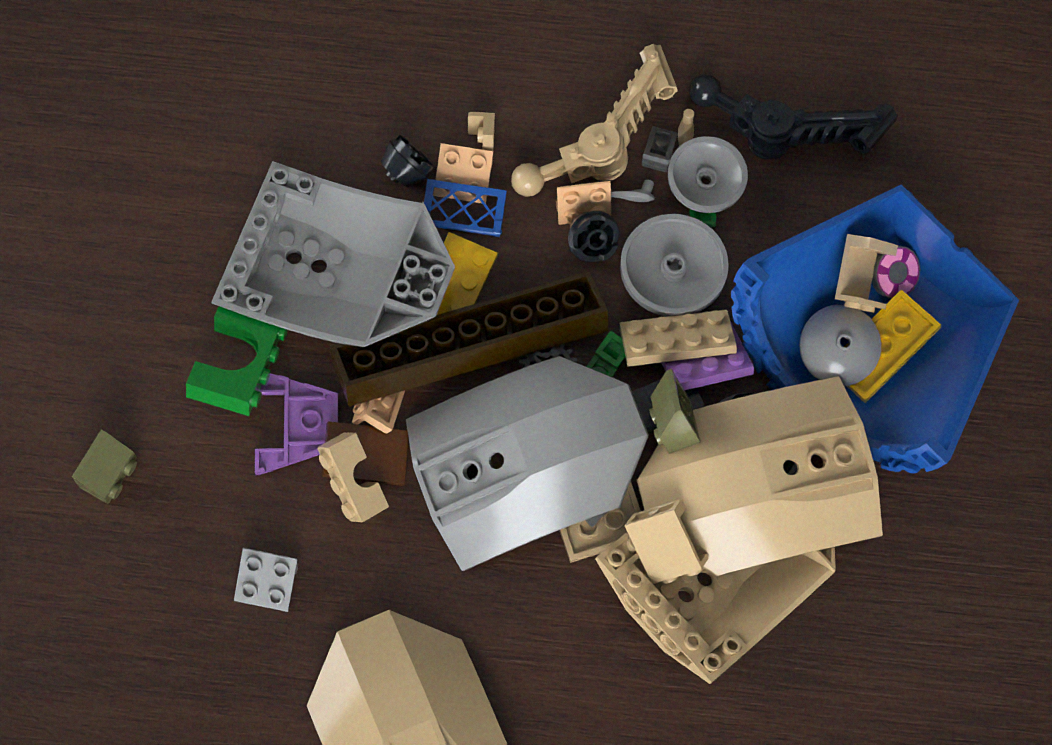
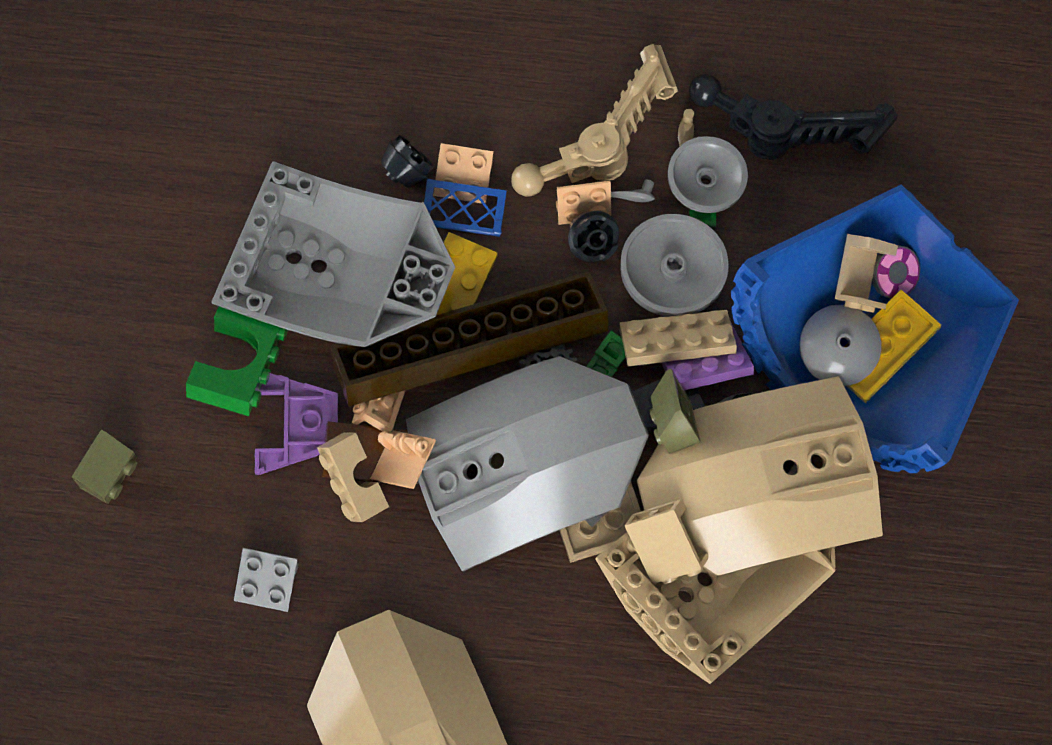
tan bracket [468,112,495,151] -> none
dark grey slope [642,126,678,172] -> none
none -> light nougat hinge [370,430,436,489]

